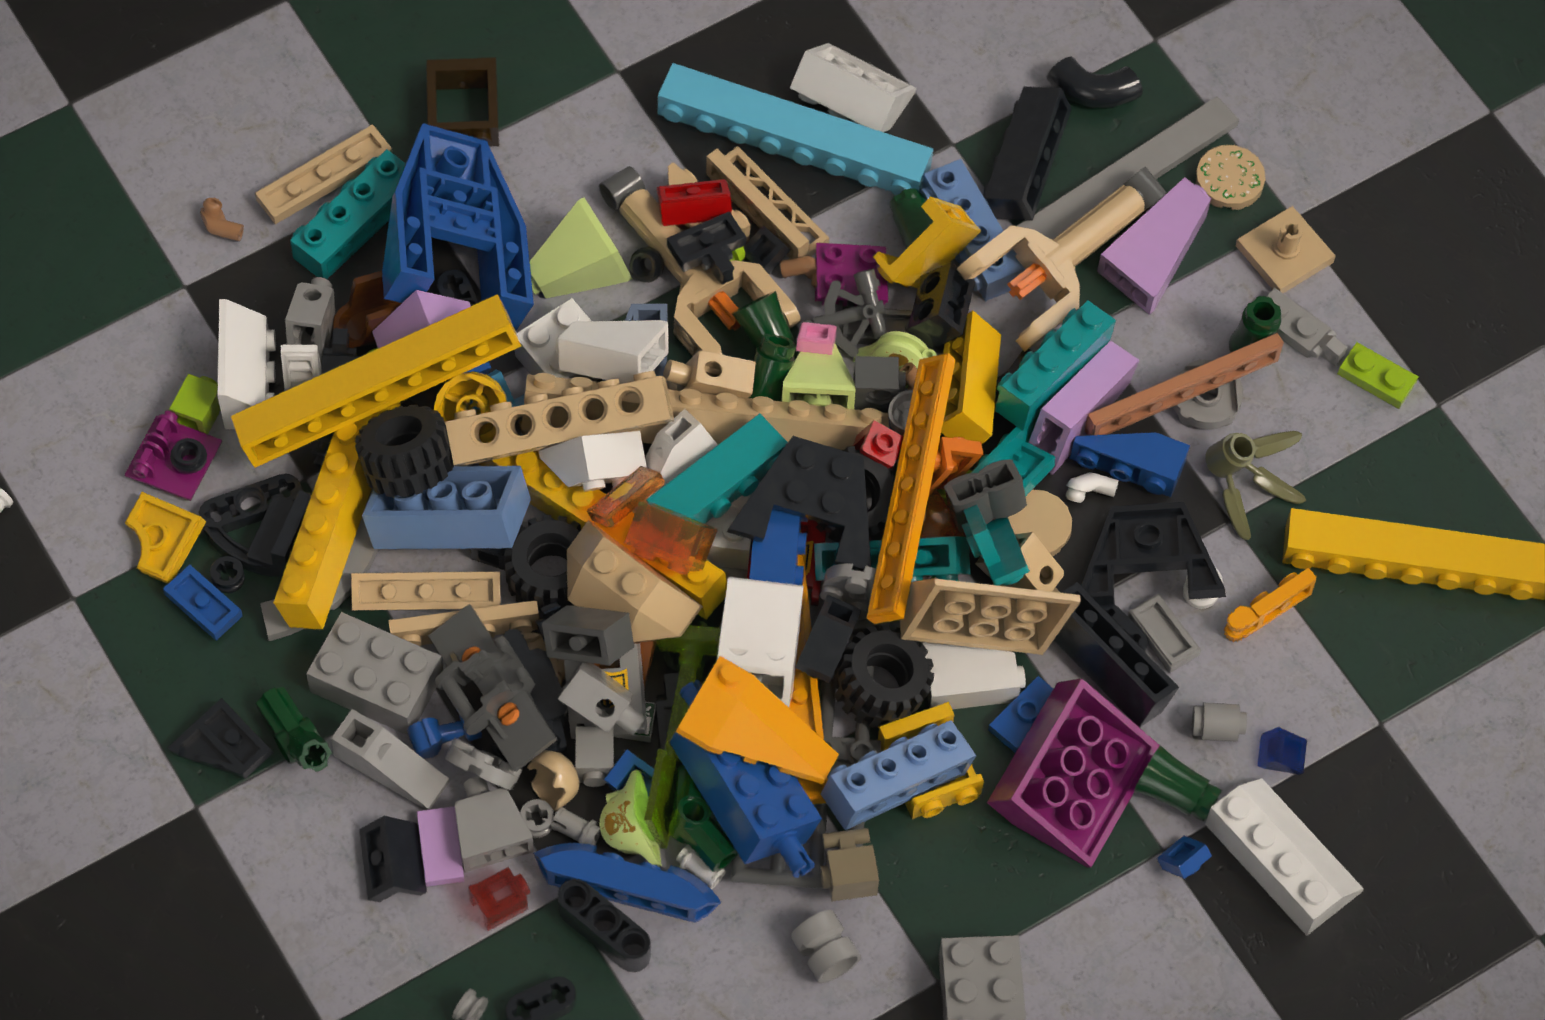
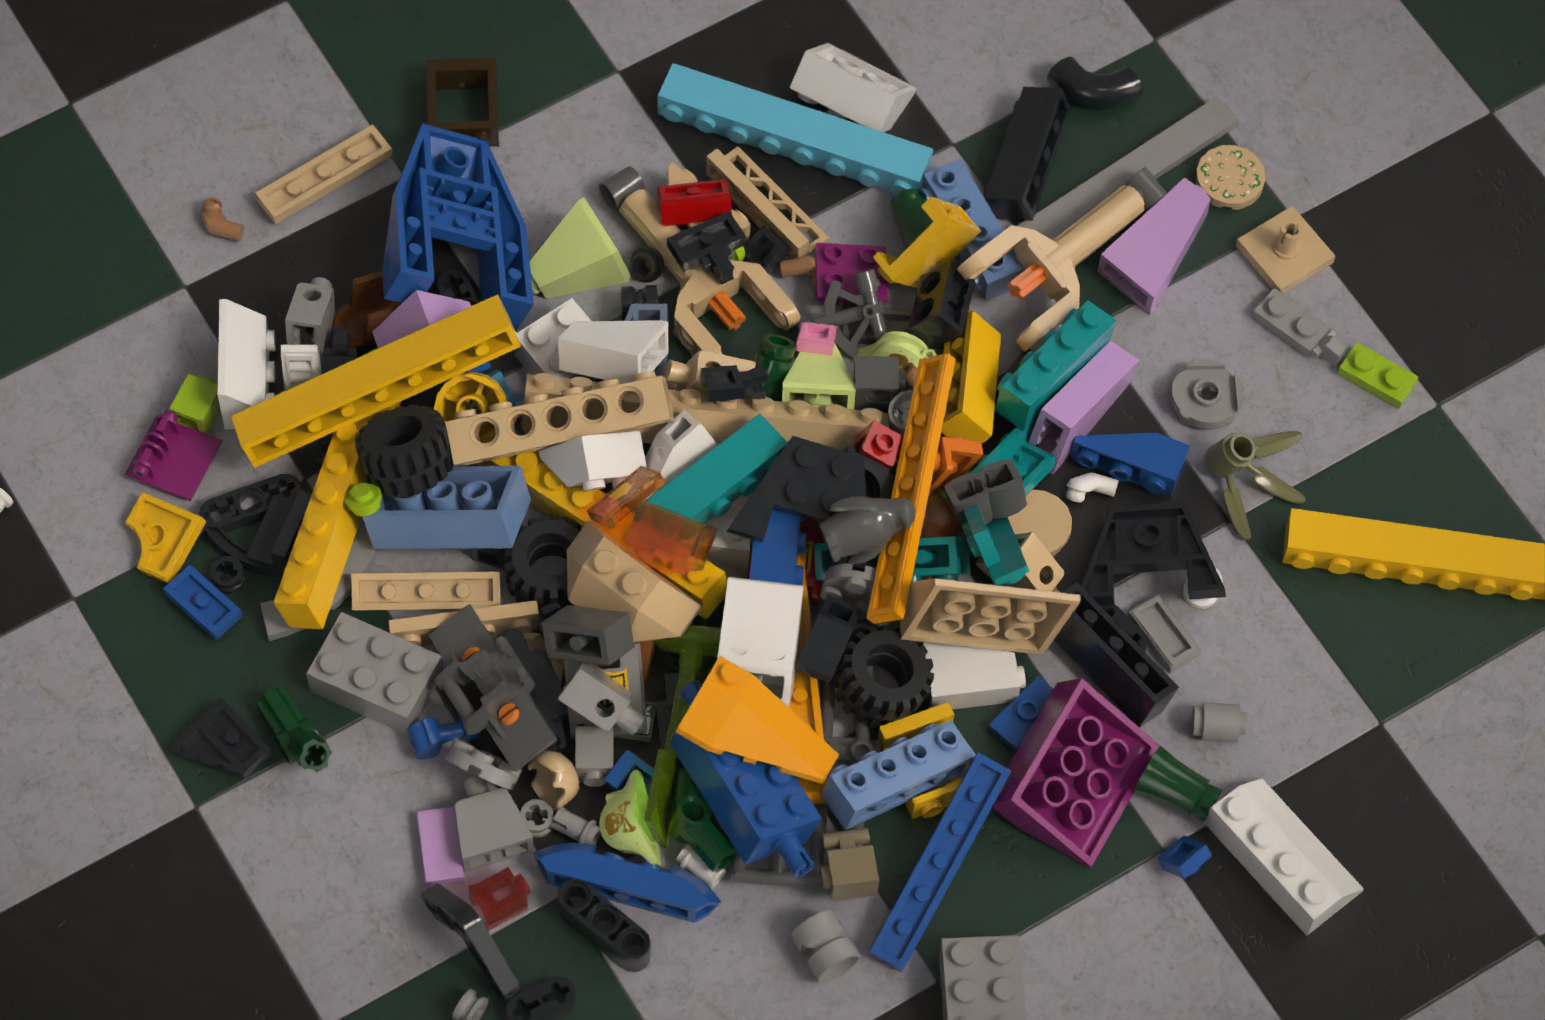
black plate [170,438,207,474] -> none
teal brick [290,149,406,279] -> none
light grey slope [331,709,450,810] -> none
black panel [359,816,427,902] -> none
dark green plant [731,291,799,362] -> none
nougat tile [1084,333,1284,436] -> none
light orange hinge [1224,567,1316,642] -> none
dark green plant [1229,296,1281,353] -> none
clear blue slope [1258,727,1307,775] -> none
none -> lime plate [345,483,382,517]
none -> black beam [421,882,522,1003]
none -> black wheel [621,285,658,321]
none -> black plate [700,365,768,402]
none -> dark grey animal [819,496,916,564]
none -> blue plate [867,752,1011,972]

